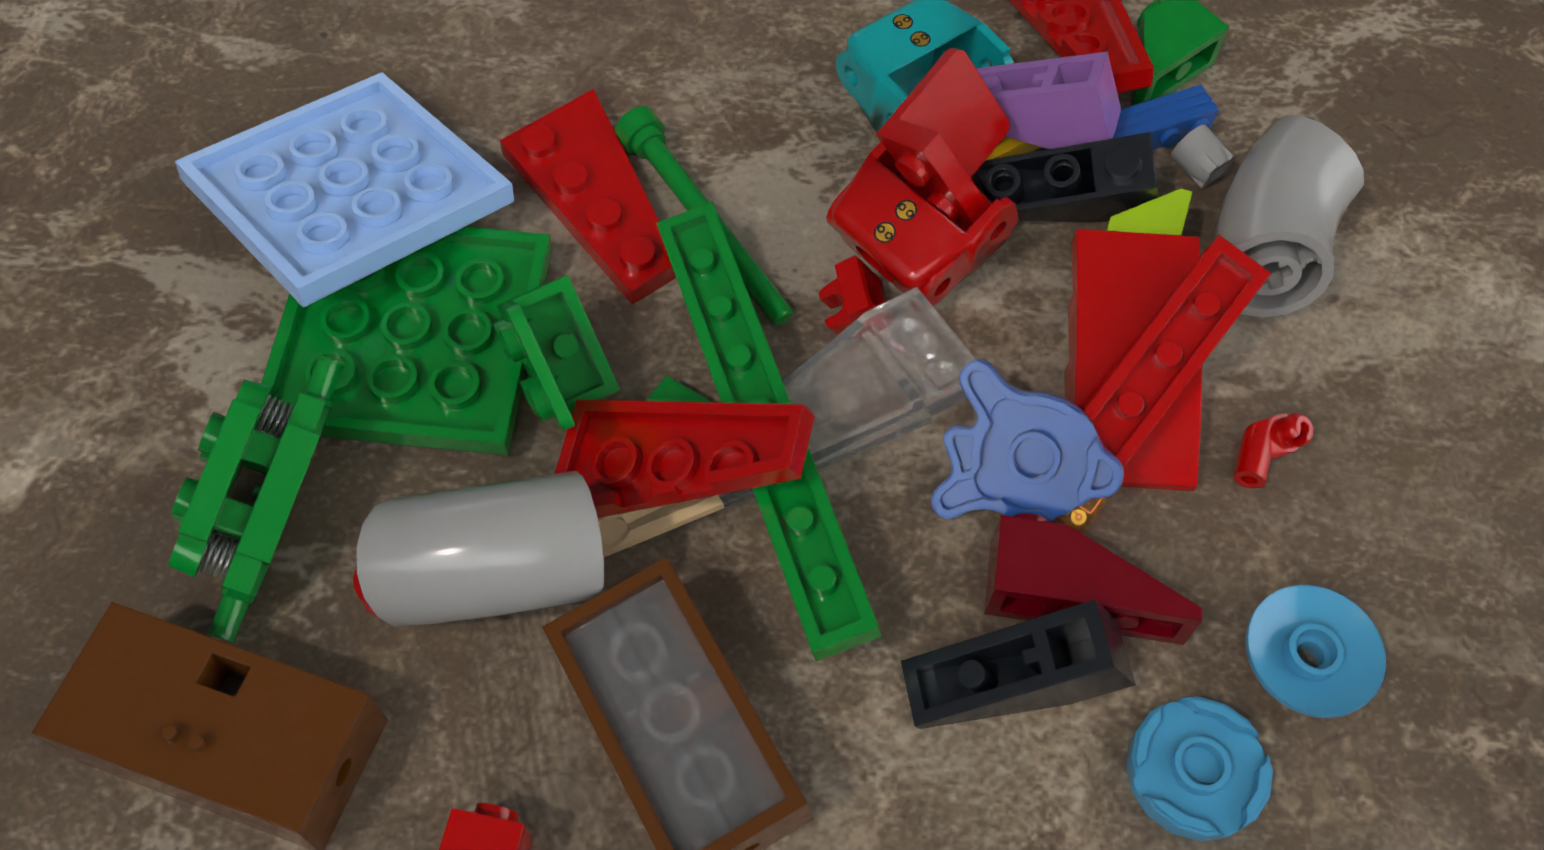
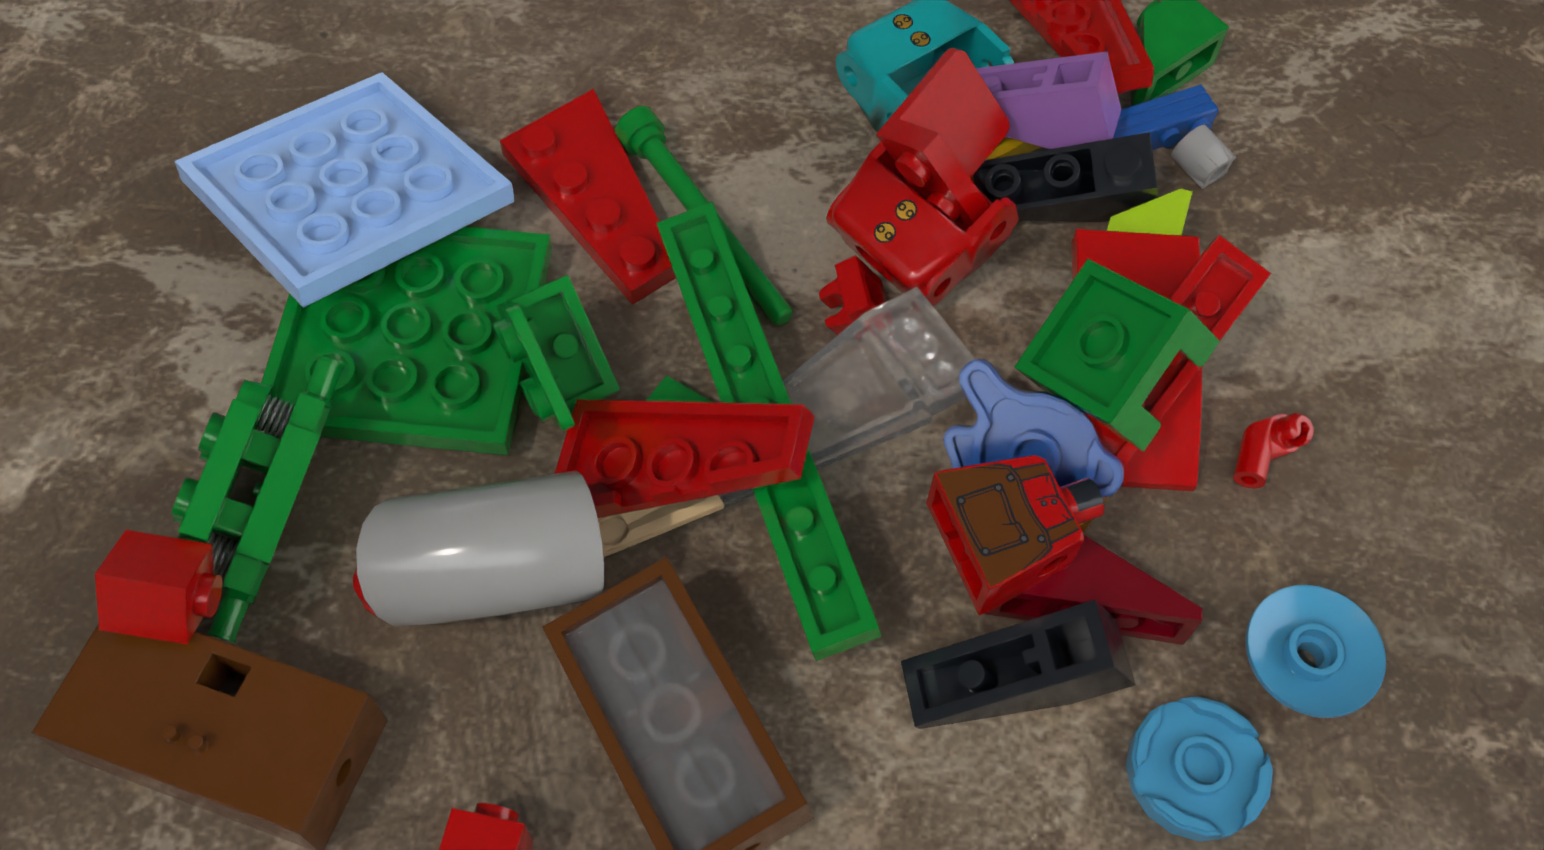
light grey brick [1213,115,1364,318] -> none
none -> red brick [95,529,223,645]
none -> torso [926,455,1104,615]
none -> green panel [1014,259,1220,452]

